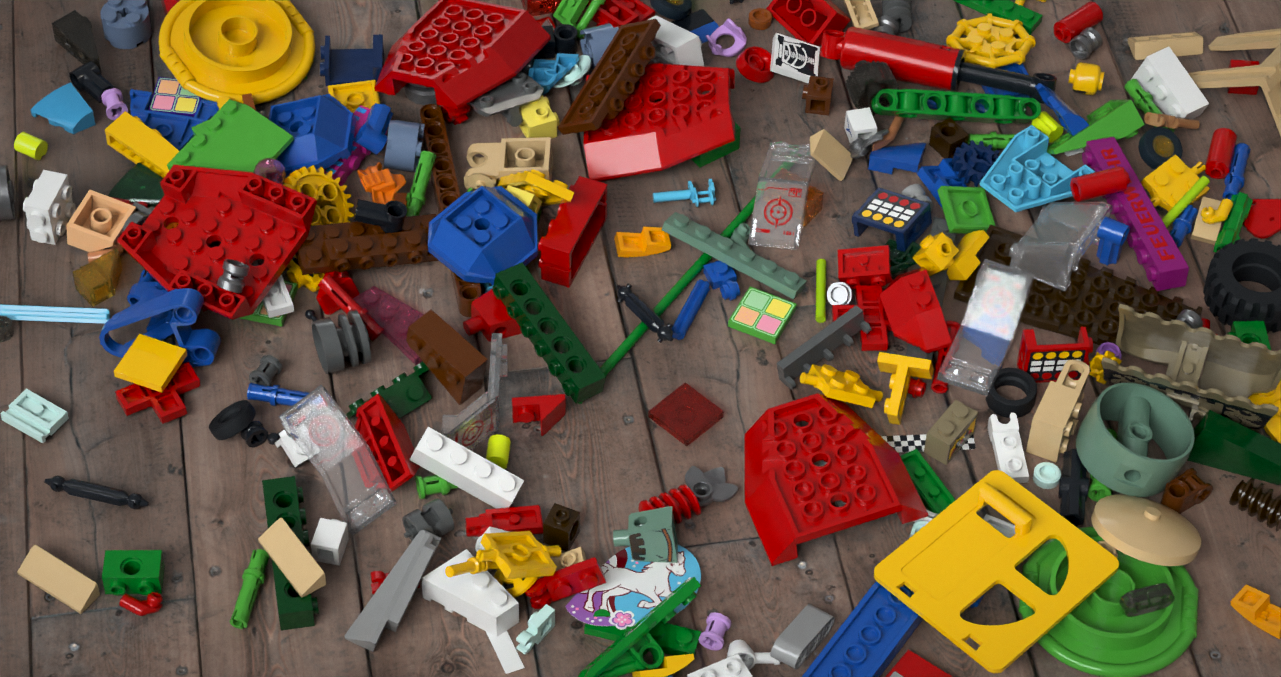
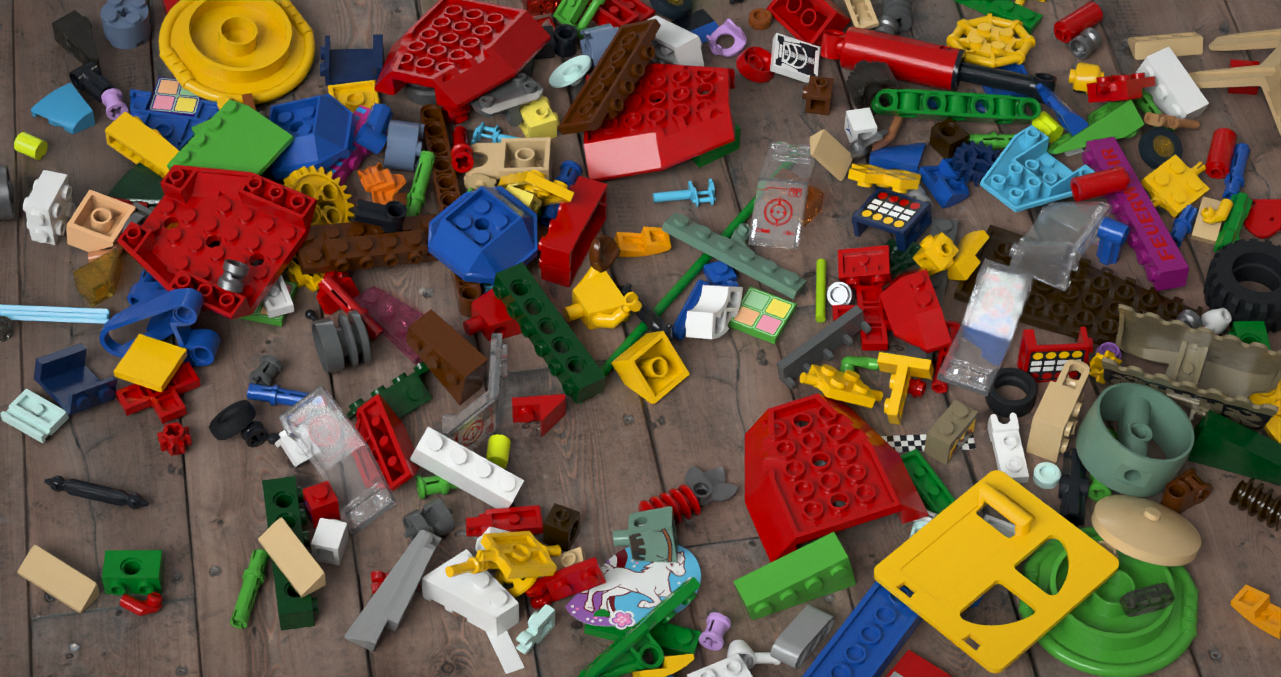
clear pink piece [254,158,286,185] -> none
dark azure slope [528,53,579,95] -> none
clear red tile [648,382,724,446] -> none
bright green tile [937,186,995,234] -> none
lime bar [1162,176,1210,228] -> none
none -> dark blue panel [34,343,117,415]
none -> red gear [157,422,192,456]
none -> red brick [302,480,340,529]
none -> red pin [451,126,474,173]
none -> medium azure piece [471,122,520,145]
none -> blue pin [540,160,582,227]
none -> yellow torso [563,235,642,330]
none -> yellow slope [611,331,690,404]
none -> white brick [685,285,743,339]
none -> bright green wedge [733,532,856,620]
none -> bright green arm [840,356,892,374]
none -> yellow plate [848,164,921,193]
none -> red plate [1087,72,1156,103]
none -> white bar [1202,308,1232,335]

